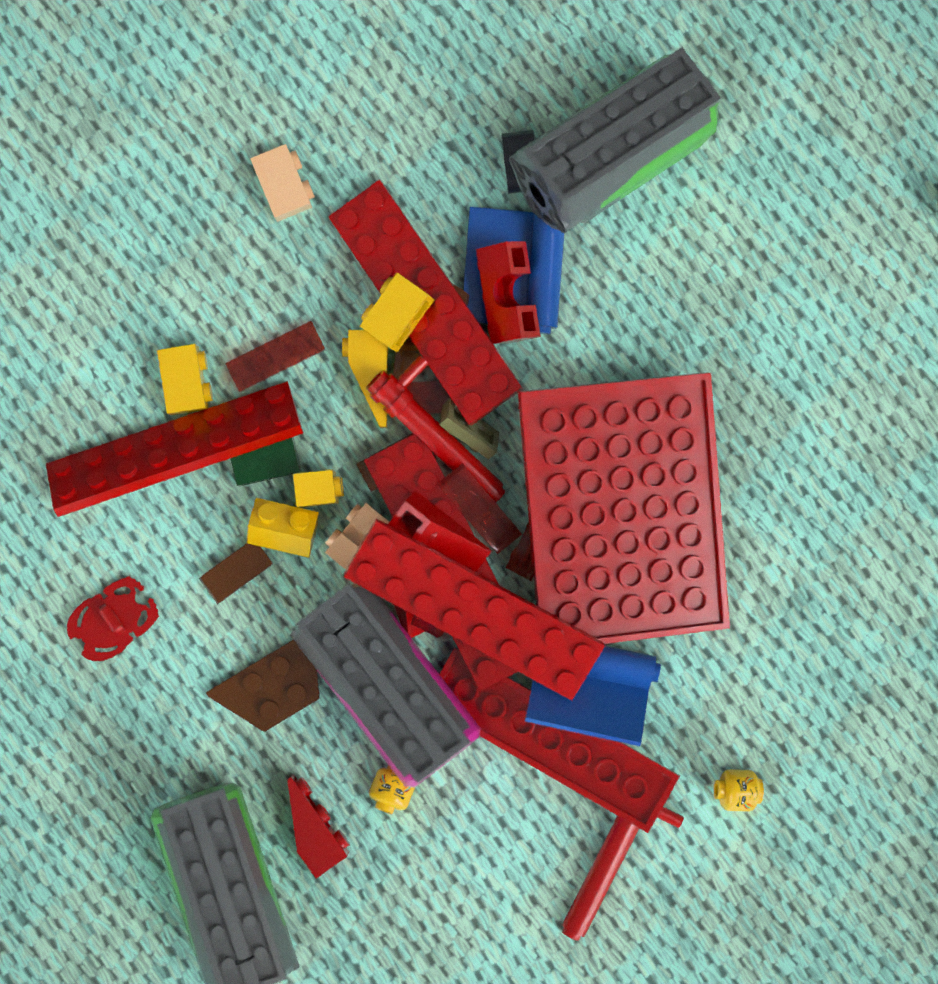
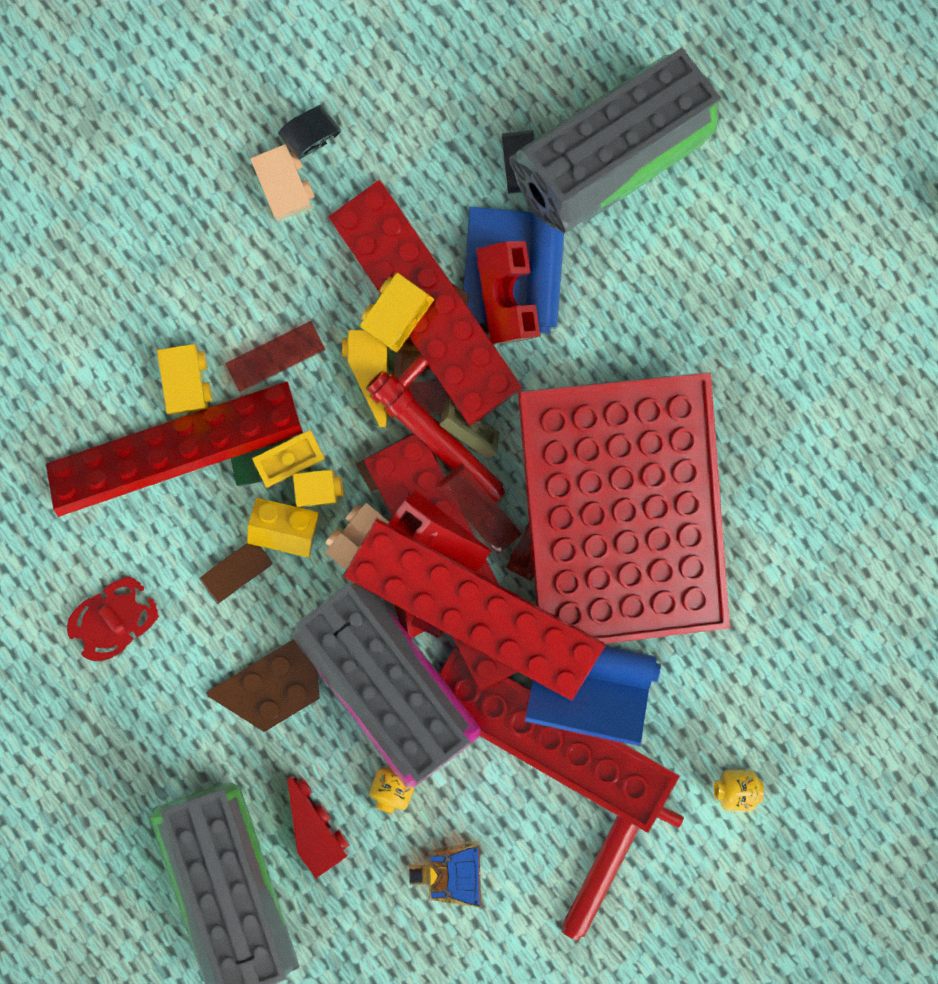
none -> yellow plate [252,430,326,488]
none -> black beam [278,105,341,159]
none -> torso [409,841,481,907]

